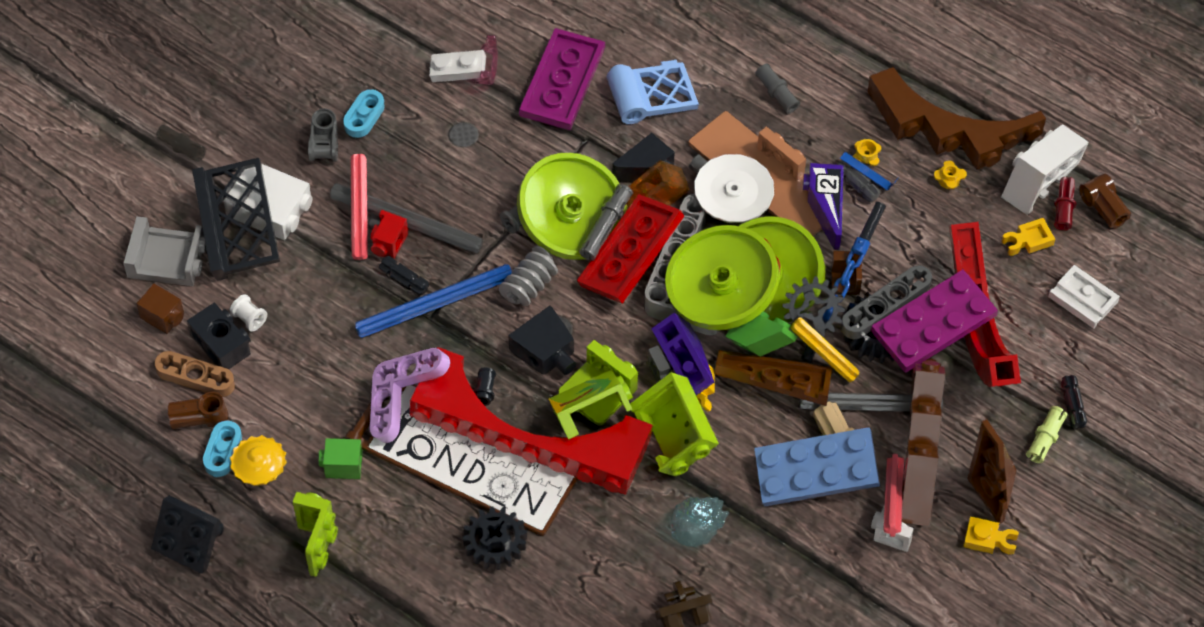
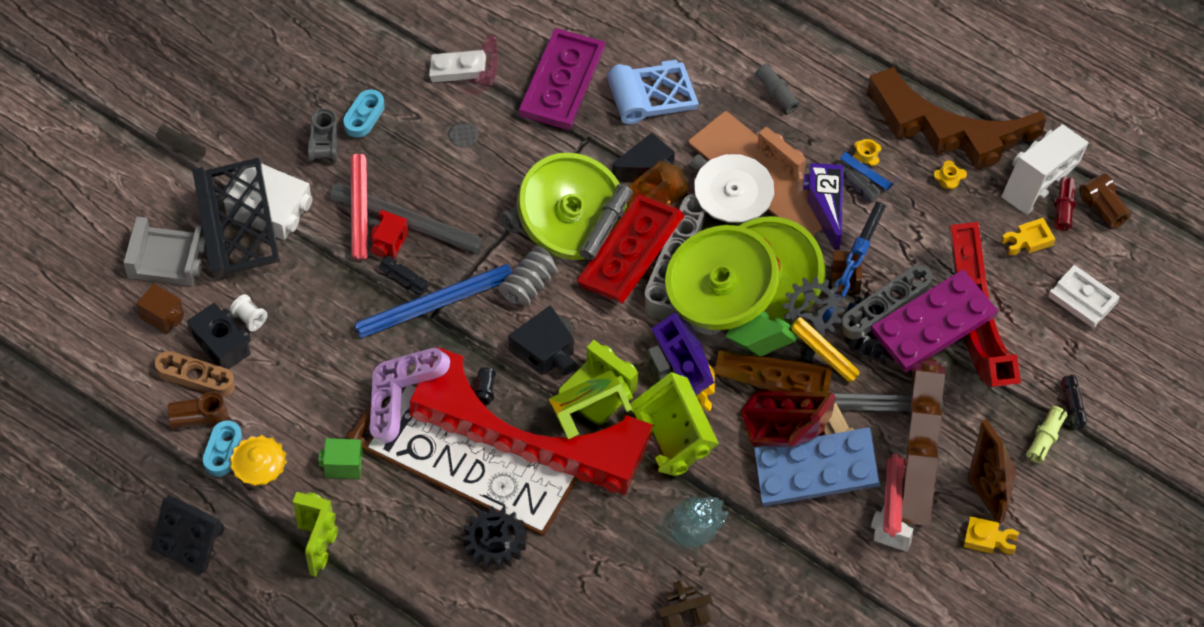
none -> dark red wedge [740,391,836,447]

